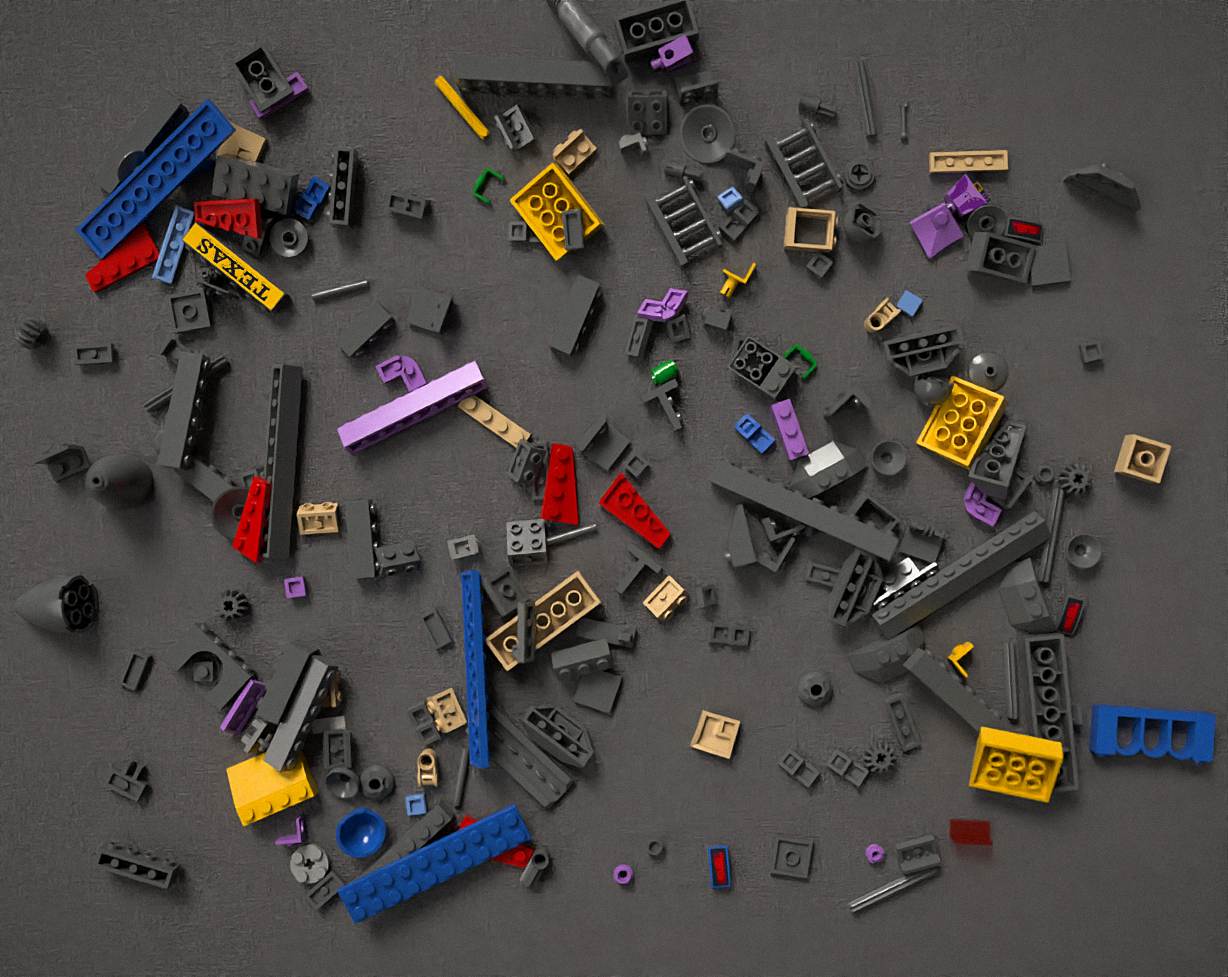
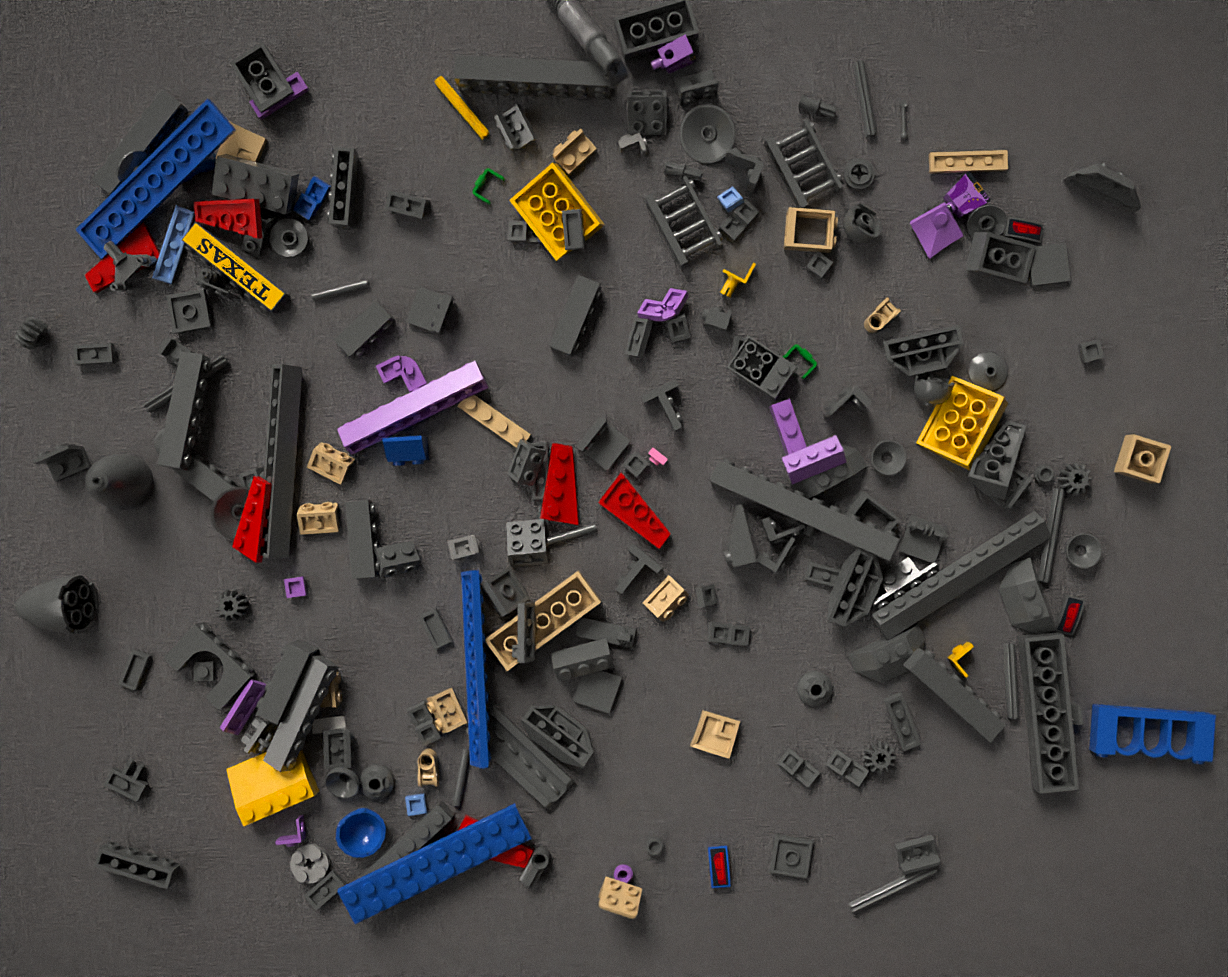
green brick [650,359,680,386] -> none
blue slope [734,413,776,455] -> none
medium lavender plate [865,844,885,863] -> none
medium blue tile [895,290,922,317] -> none
clear red panel [949,819,993,845] -> none
medium lavender plate [964,482,1002,527] -> none
yellow slope [969,727,1063,802] -> none
none -> dark grey axle [104,241,157,293]
none -> tan bracket [307,442,355,485]
none -> blue slope [383,436,429,466]
none -> tan bracket [598,877,642,919]
none -> bright pink plate [648,448,668,466]
none -> medium lavender brick [782,435,846,484]

